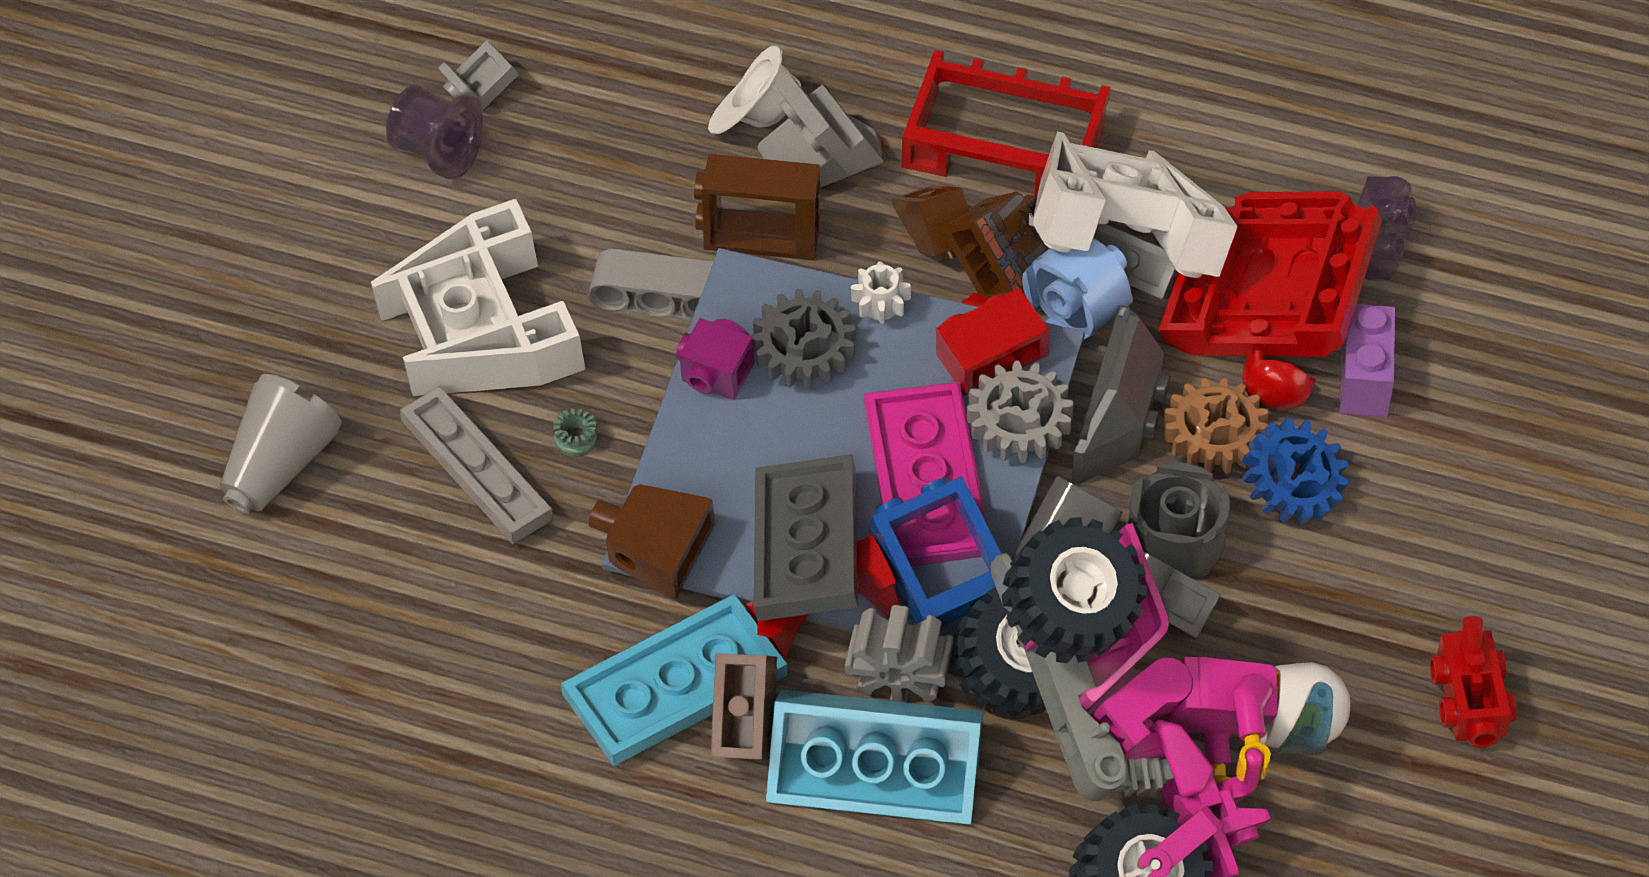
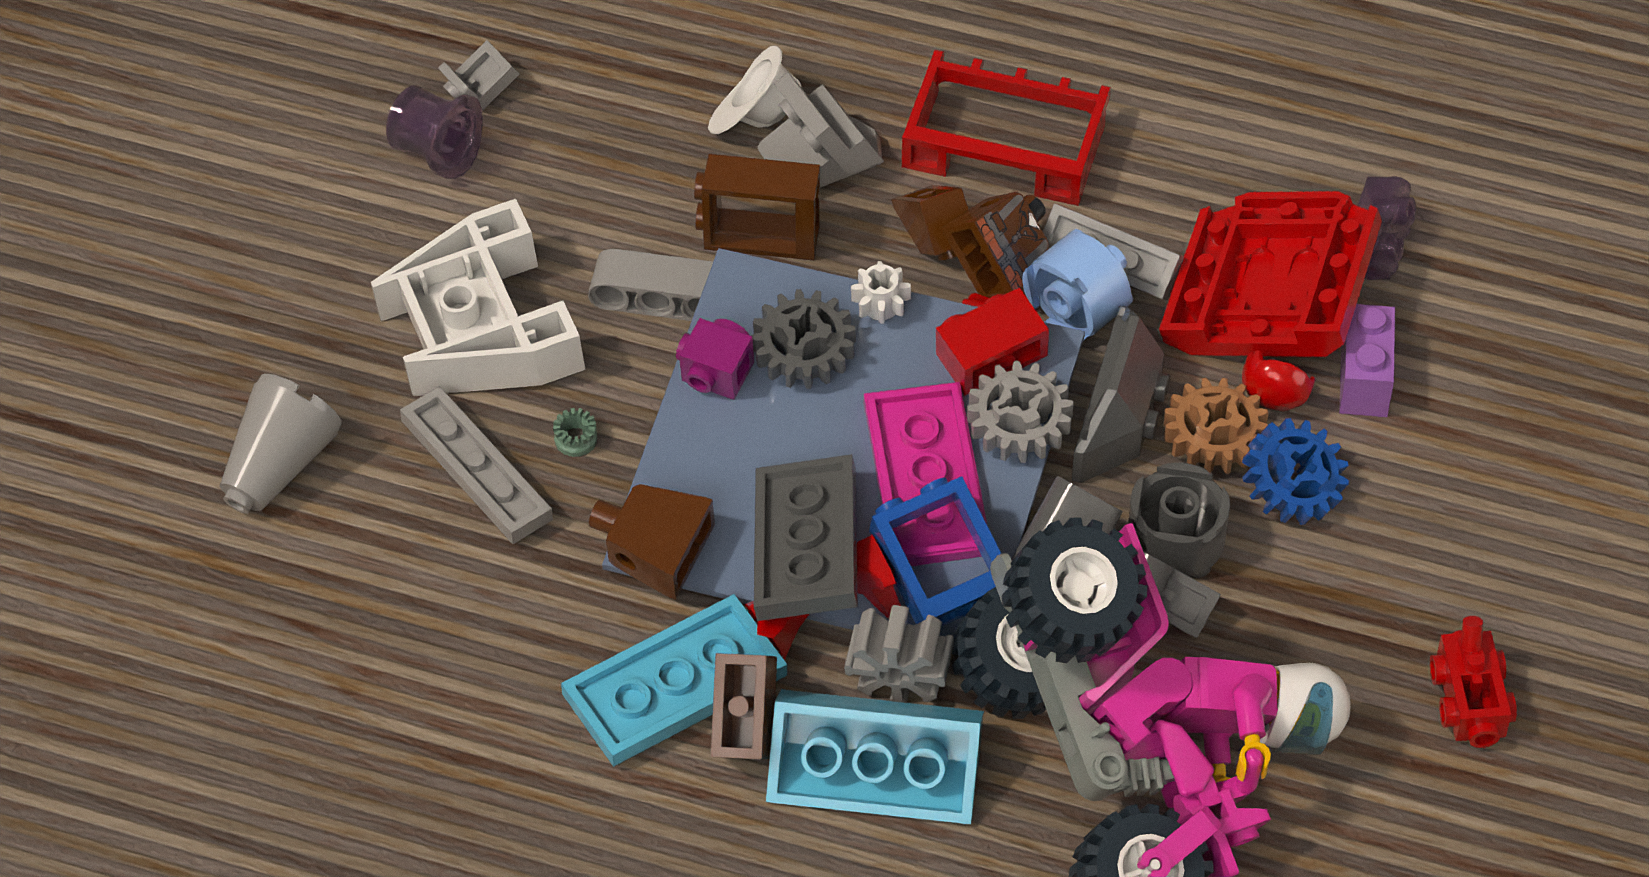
white wedge [1032,131,1238,278] -> none

